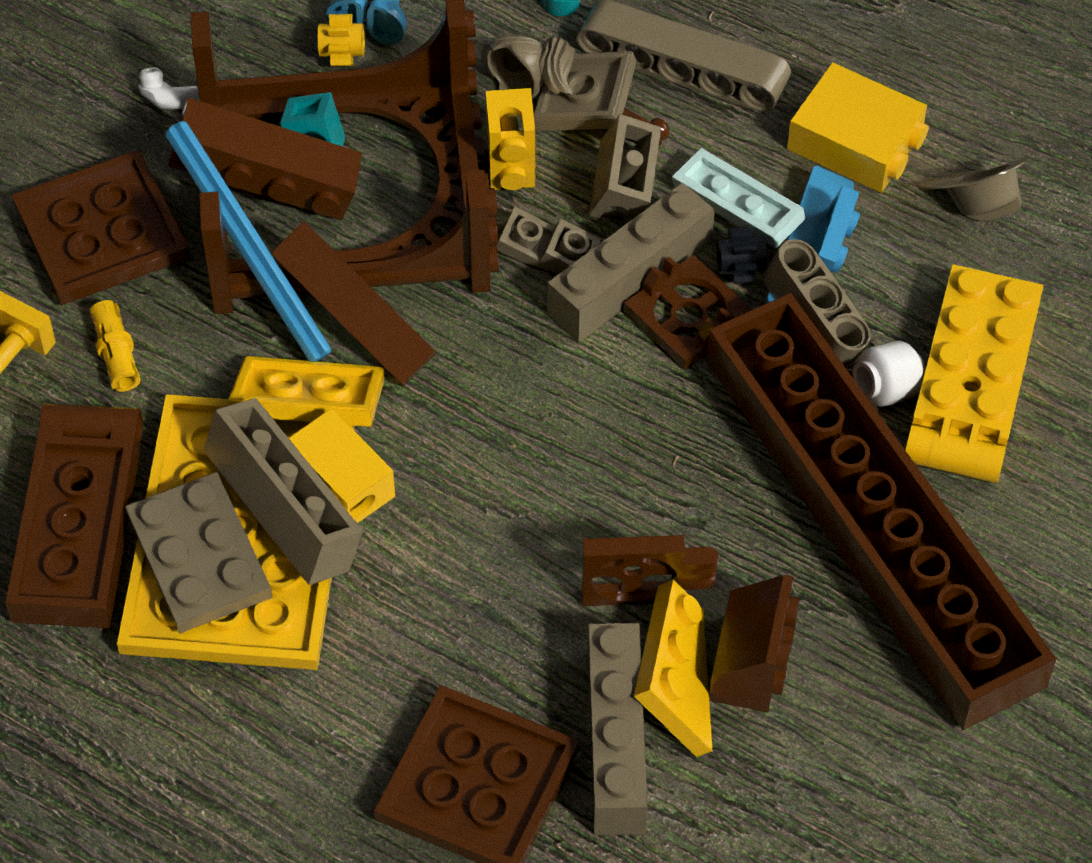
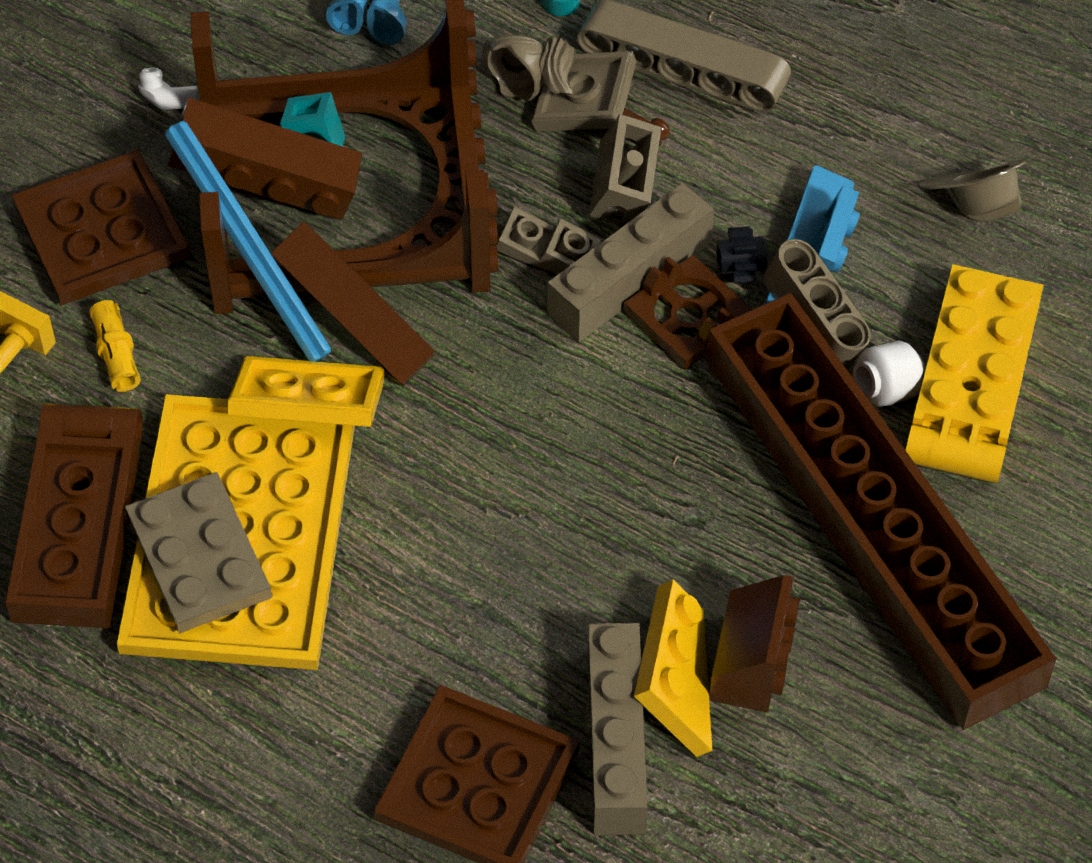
dark tan brick [204,398,363,585] -> none
yellow brick [289,408,395,523] -> none
yellow gear [318,14,365,66] -> none
yellow brick [486,88,535,190] -> none
reddish brown piece [581,535,718,606] -> none
light aqua plate [672,148,805,249] -> none
yellow brick [787,62,929,193] -> none

